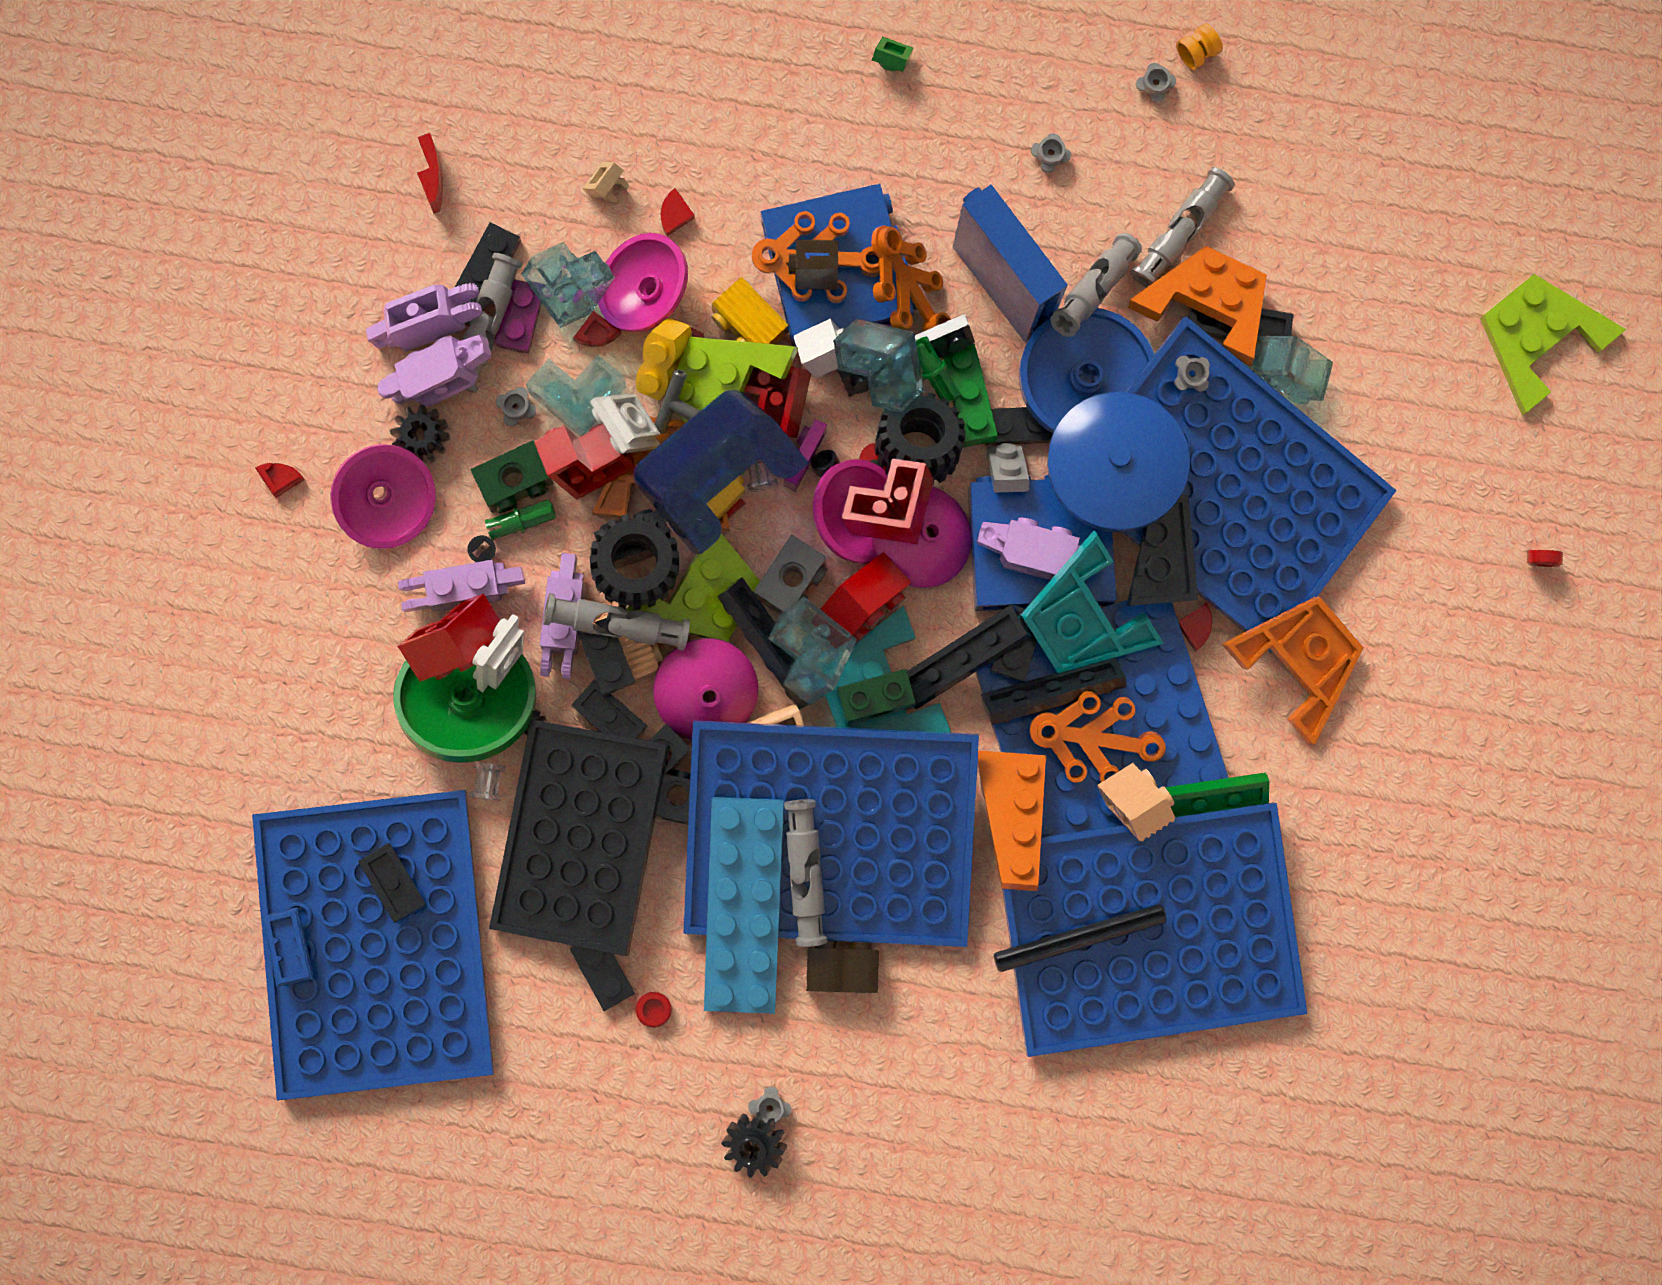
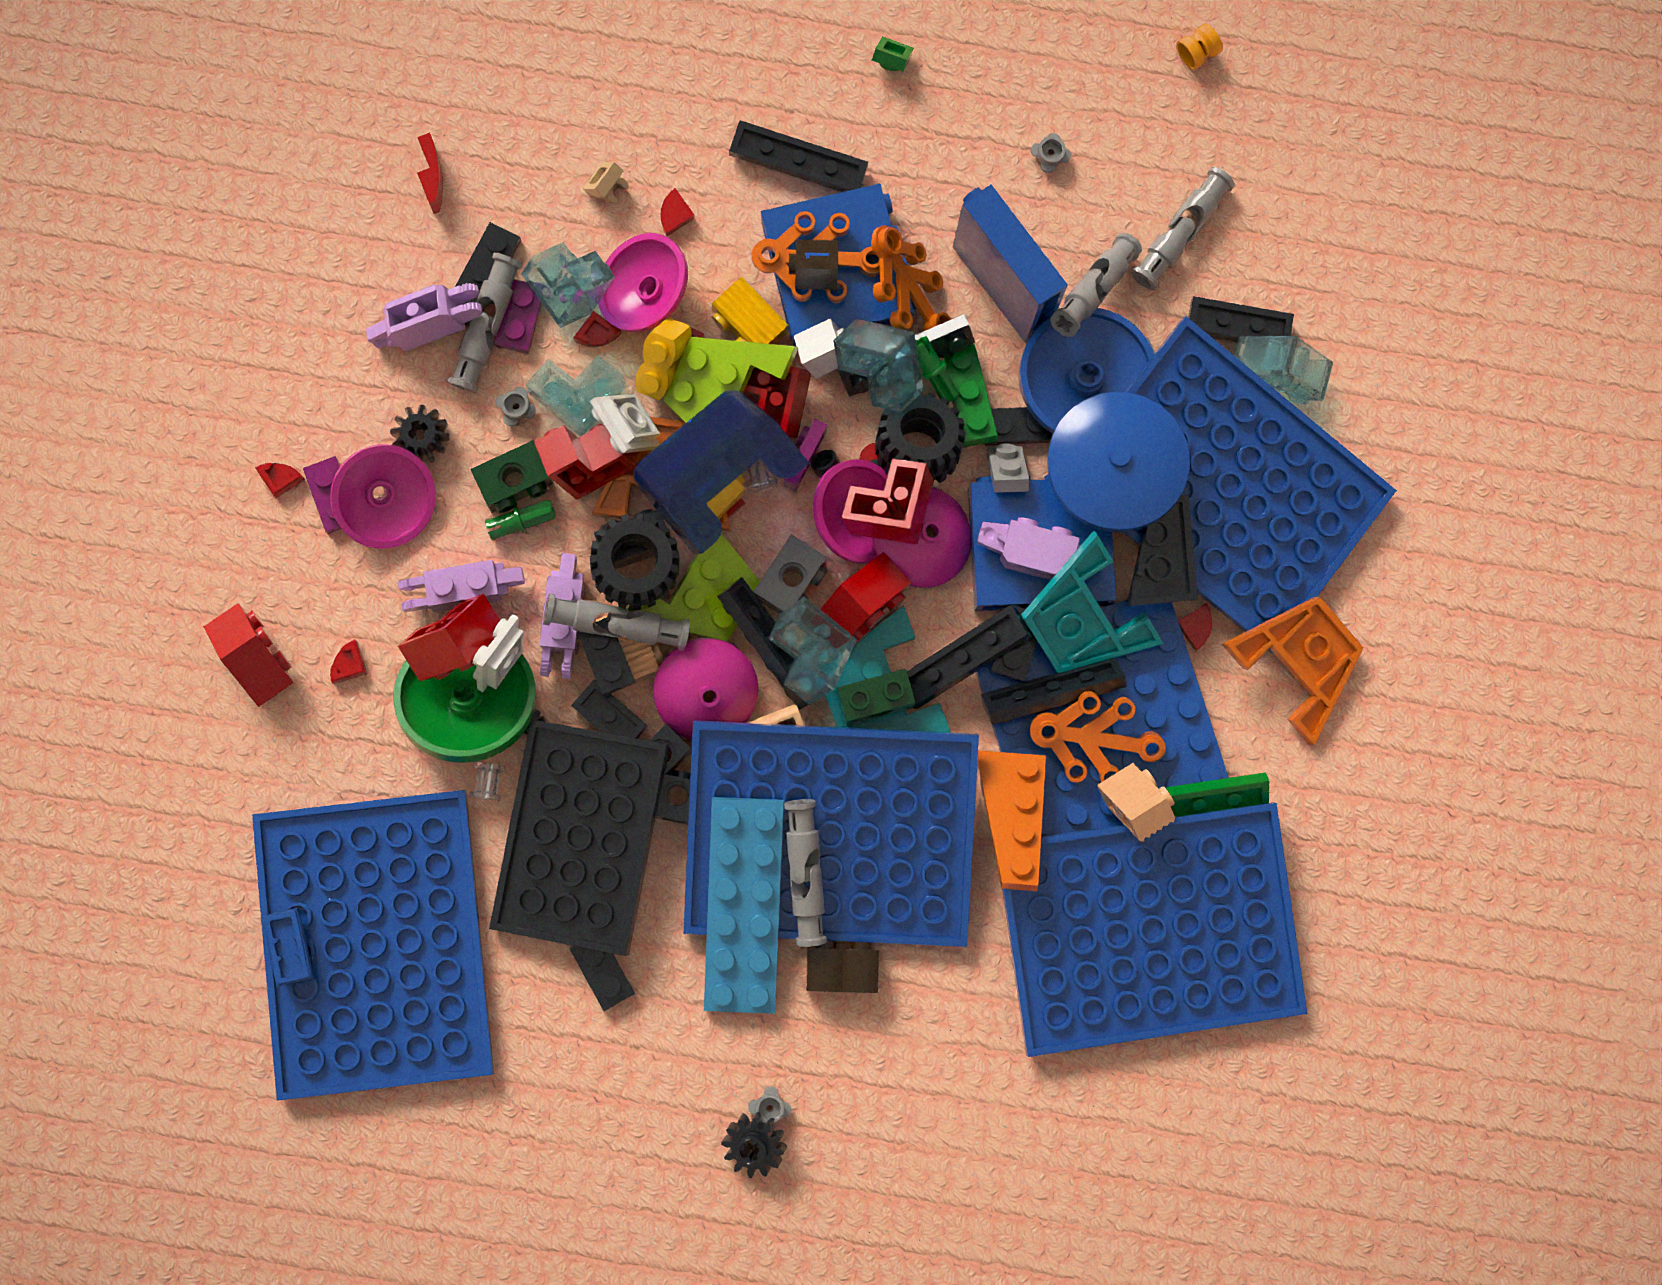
black plate [358,843,427,923] -> none
lavender hinge [377,335,492,407] -> none
black hinge [467,535,496,562] -> none
red tile [636,992,672,1028] -> none
dark grey piece [654,369,702,434] -> none
black axle [994,904,1167,972] -> none
orange wing [1128,246,1267,366] -> none
light grey plate [1136,63,1176,102] -> none
light grey plate [1174,356,1210,392] -> none
lime wing [1480,274,1627,416] -> none
red tile [1527,550,1563,567] -> none
none -> red brick [203,603,294,707]
none -> magenta plate [303,456,341,534]
none -> red tile [330,639,367,684]
none -> black plate [729,120,869,192]

